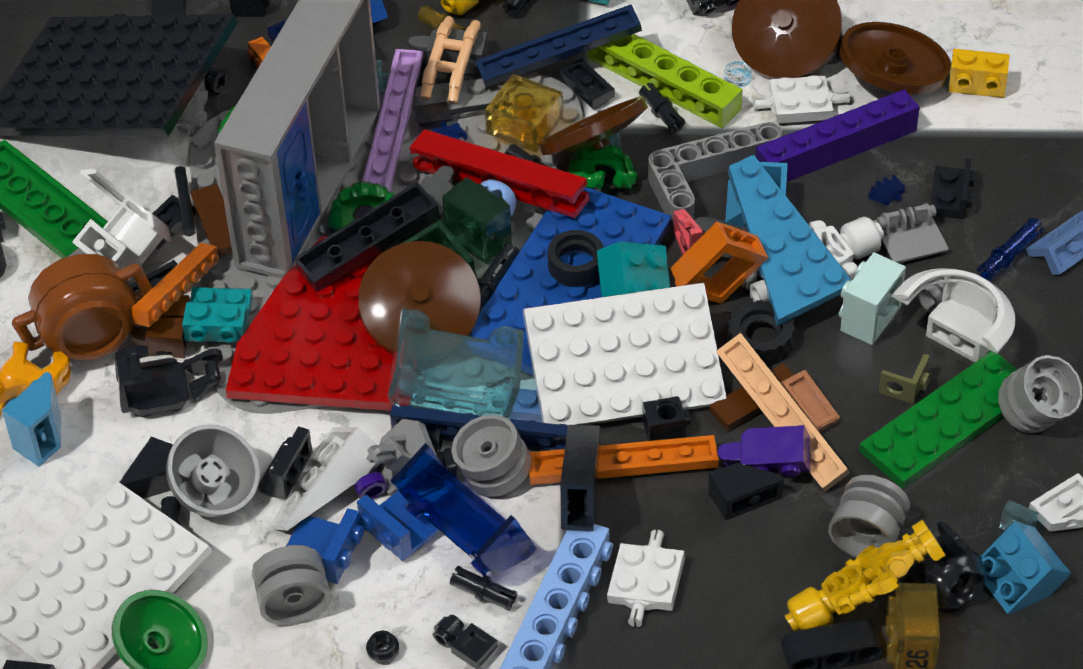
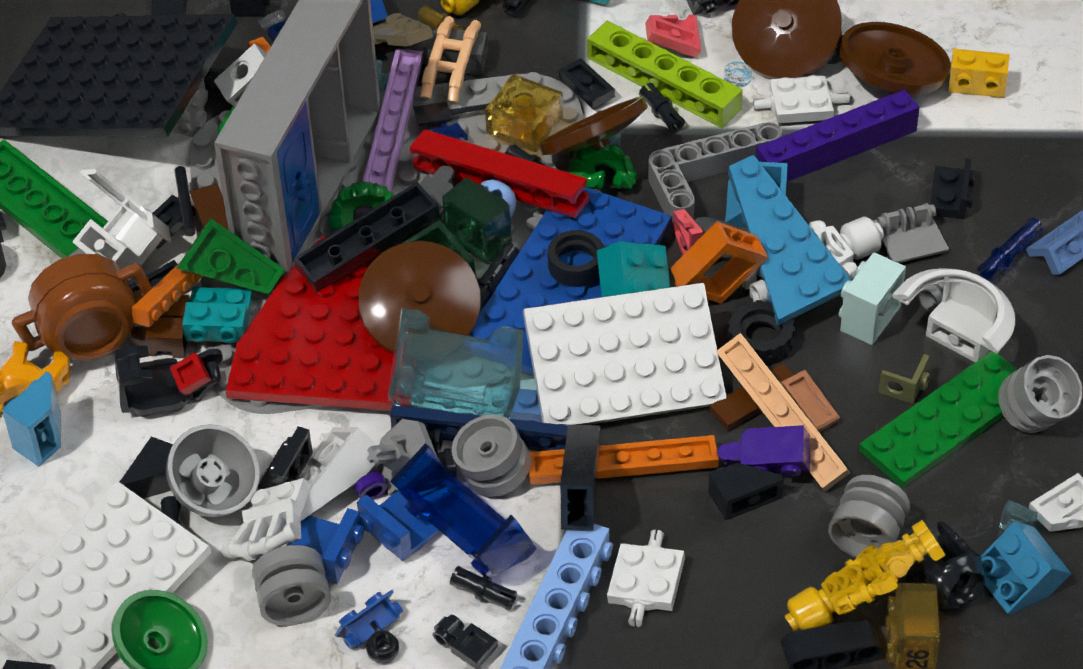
dark blue plate [475,4,642,87] -> none
black brick [642,396,691,441] -> none
clear blue piece [868,175,905,205] -> none
none -> red plate [170,352,211,396]
none -> green wing [176,218,285,294]
none -> white brick [214,43,267,106]
none -> white plate [221,478,311,561]
none -> clear tile [259,9,287,31]
none -> blue hinge [335,590,403,649]
none -> dark tan wing [373,13,433,46]
none -> coral wing [645,15,701,57]

